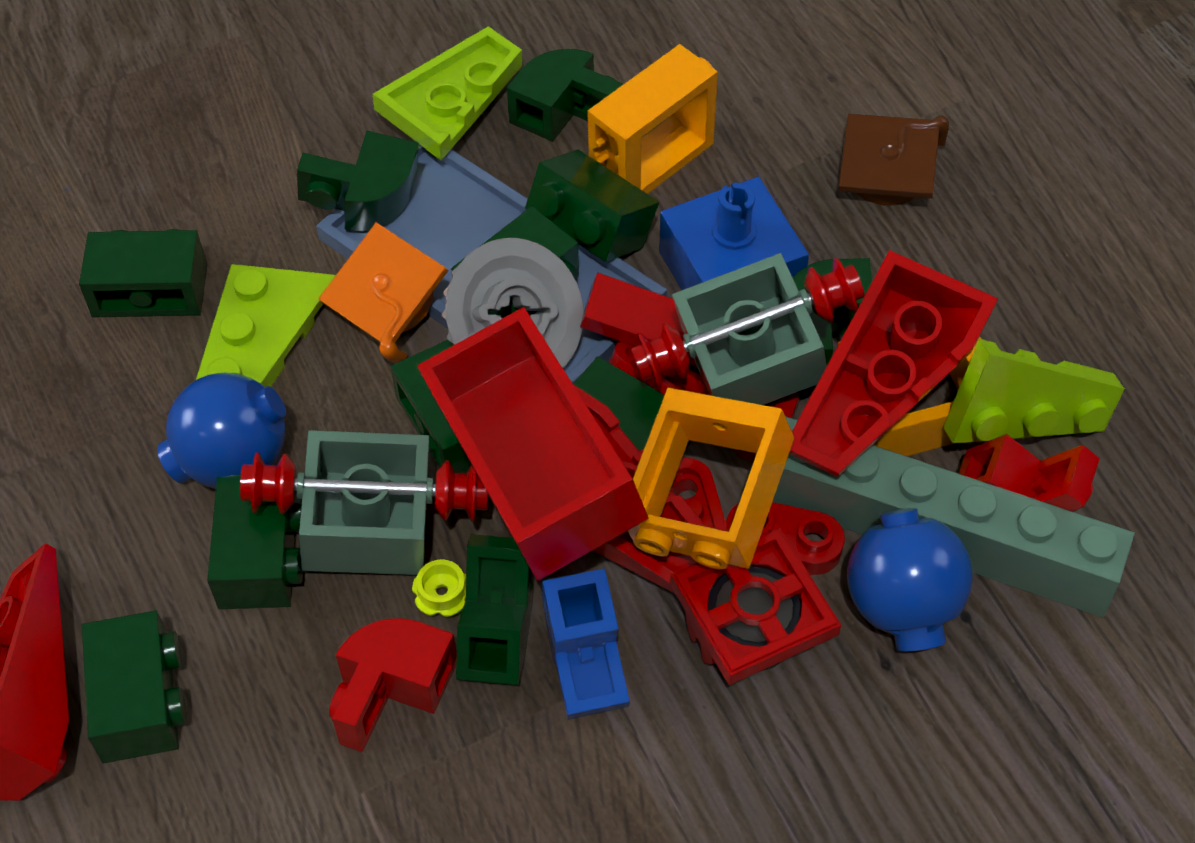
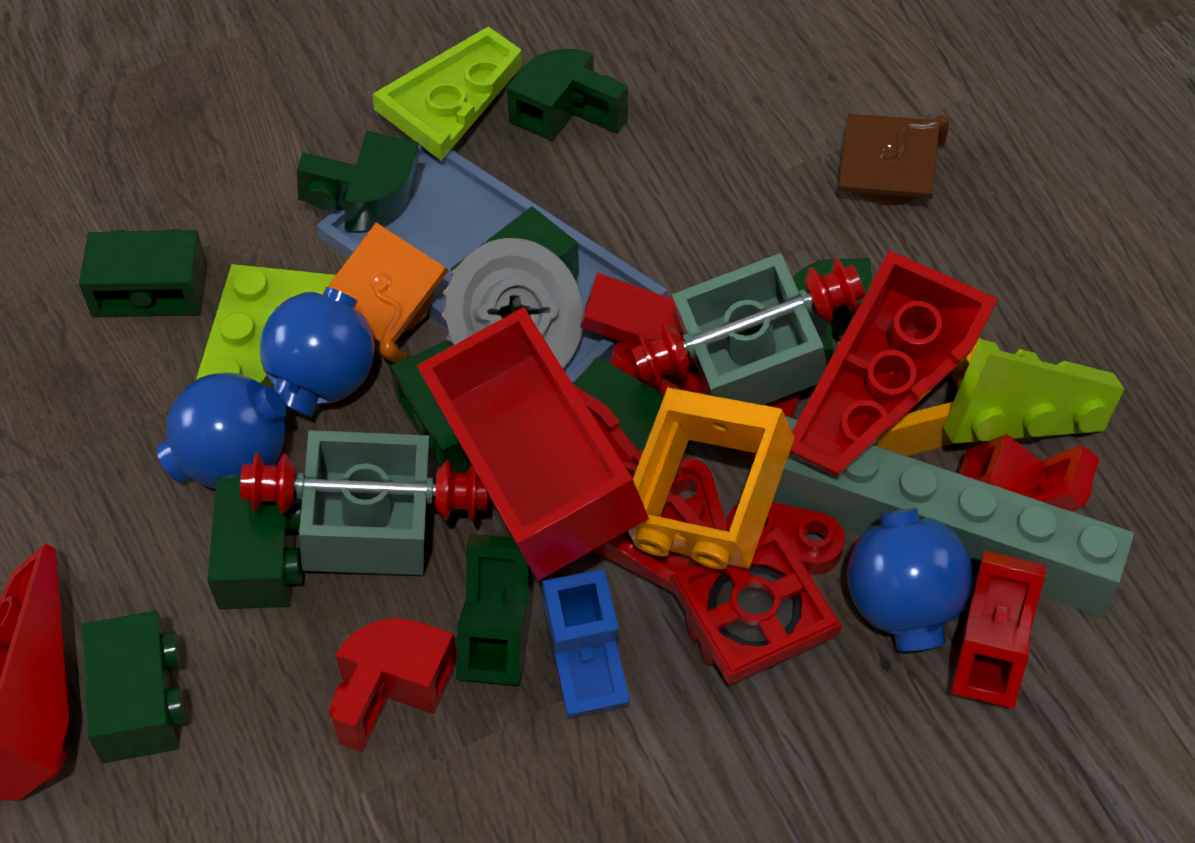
neon yellow plate [412,559,466,617] -> none
dark green brick [525,149,660,262] -> none
light orange window [588,44,718,194] -> none
blue brick [659,176,809,290] -> none
none -> blue brick [259,287,375,418]
none -> red brick [952,550,1046,709]

